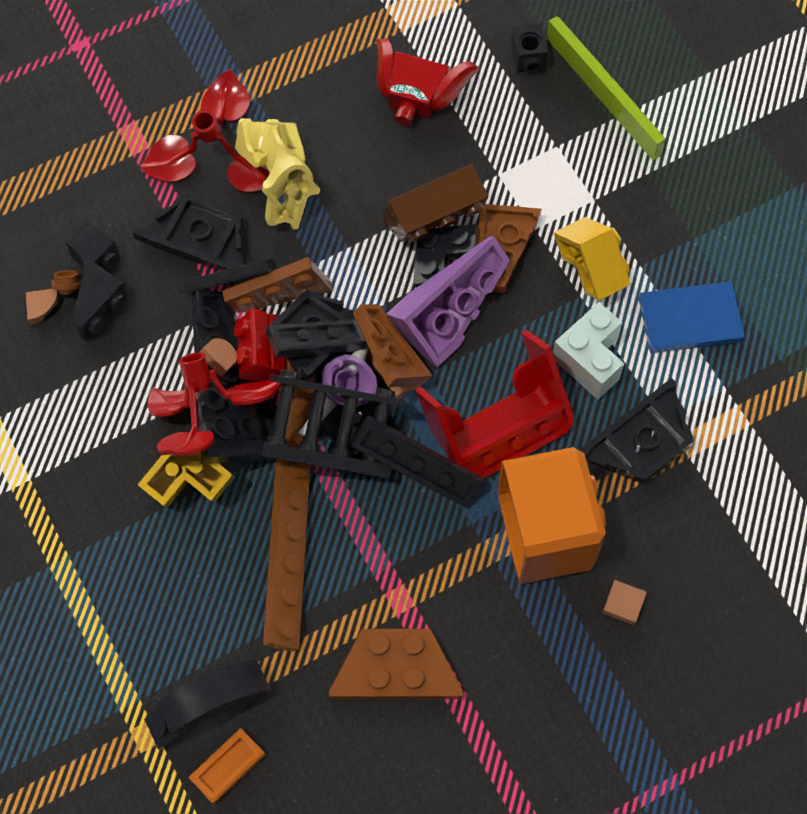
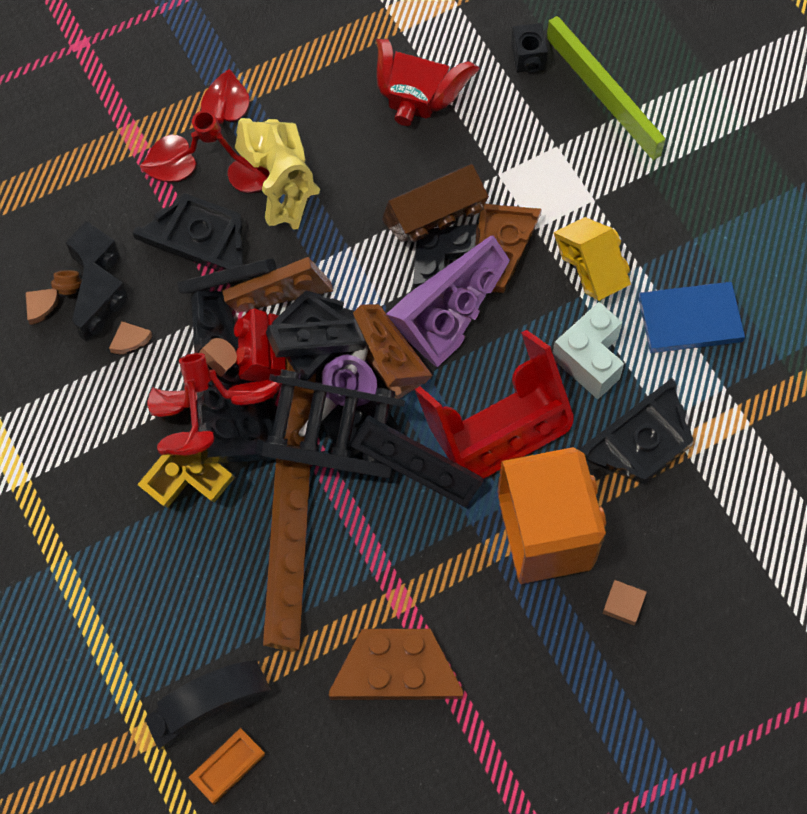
none -> nougat tile [109,321,152,354]

